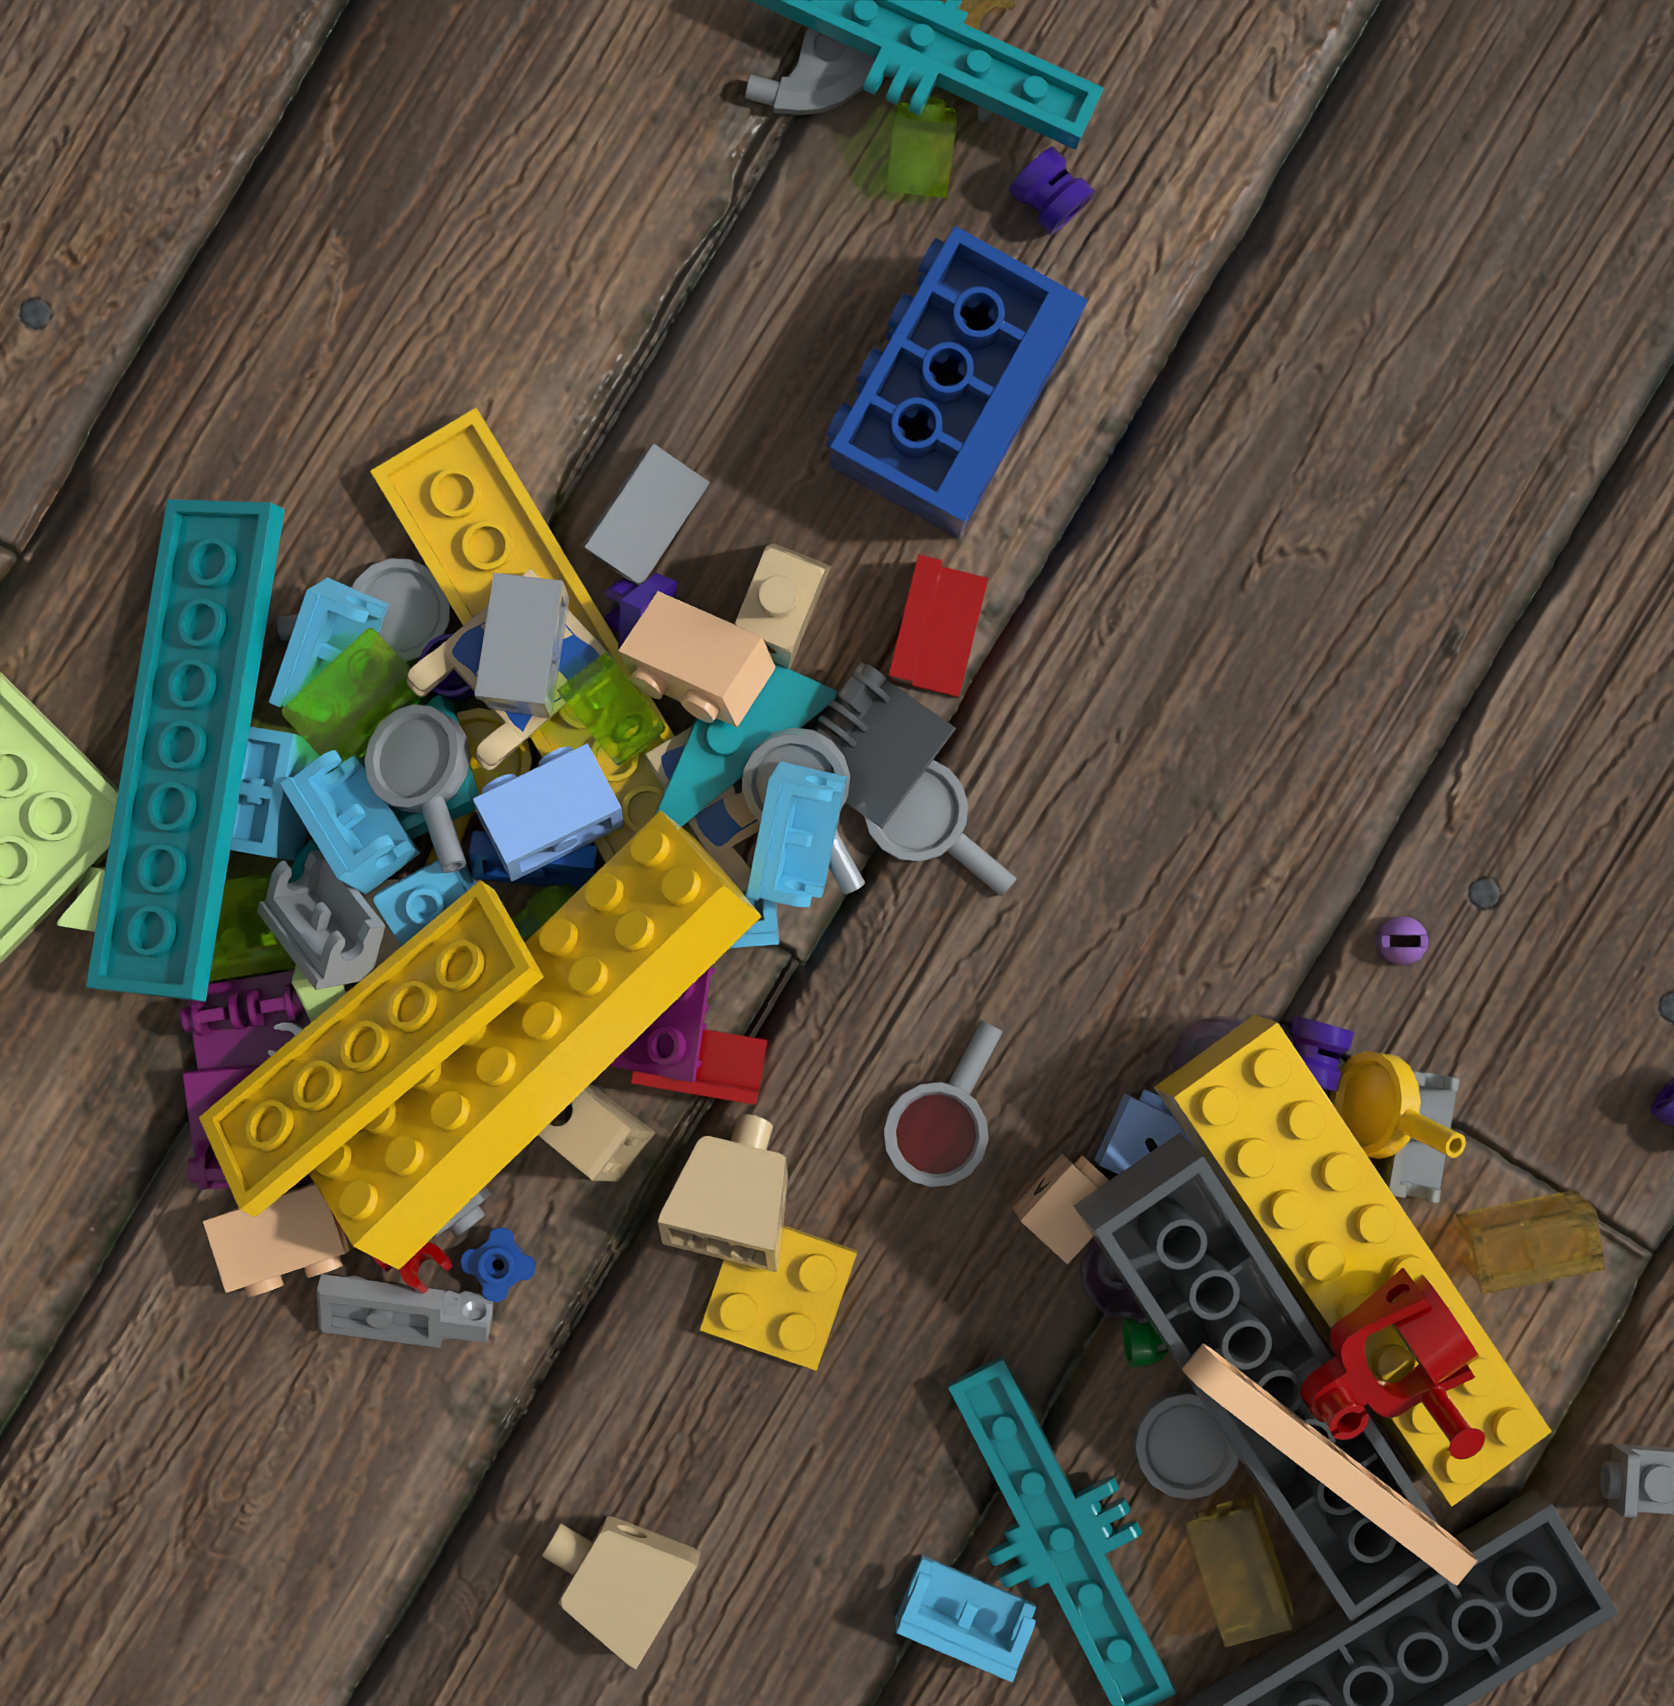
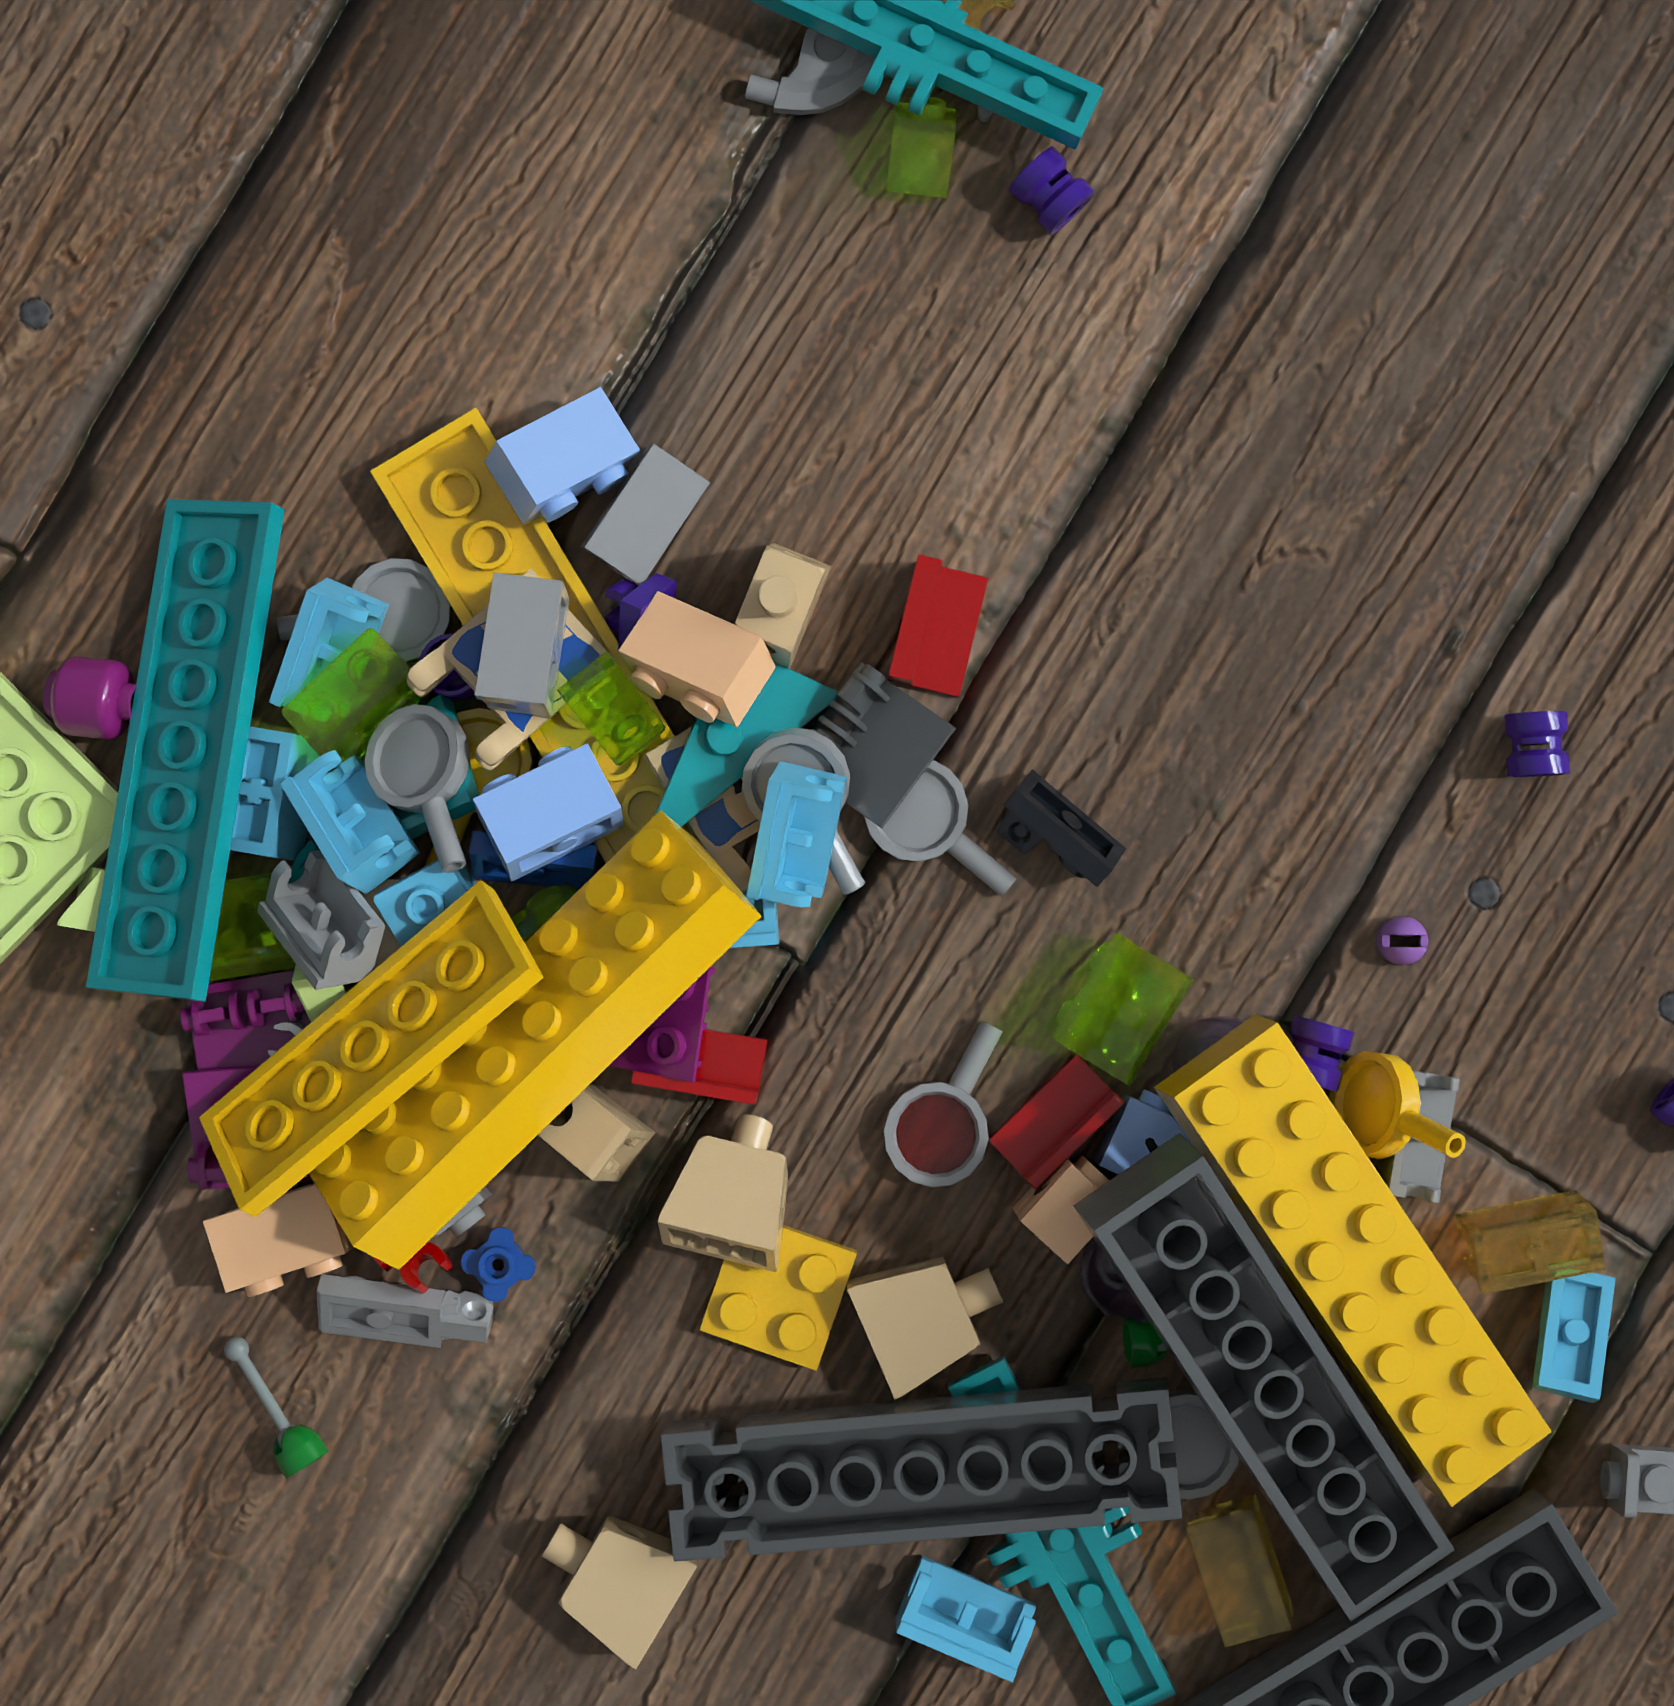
blue brick [825,226,1088,539] -> none
light nougat beam [1182,1344,1478,1585] -> none
red piece [1301,1268,1485,1460] -> none
none -> magenta head [43,656,136,740]
none -> hinge [224,1337,329,1479]
none -> light blue brick [484,387,640,525]
none -> dark grey brick [661,1377,1182,1562]
none -> tan torso [847,1257,1003,1399]
none -> red panel [988,1053,1125,1189]
none -> black hinge [997,769,1126,887]
none -> clear neon green bracket [1053,932,1194,1086]
none -> dark purple wheel [1504,711,1570,777]
none -> medium azure hinge [1532,1264,1616,1403]

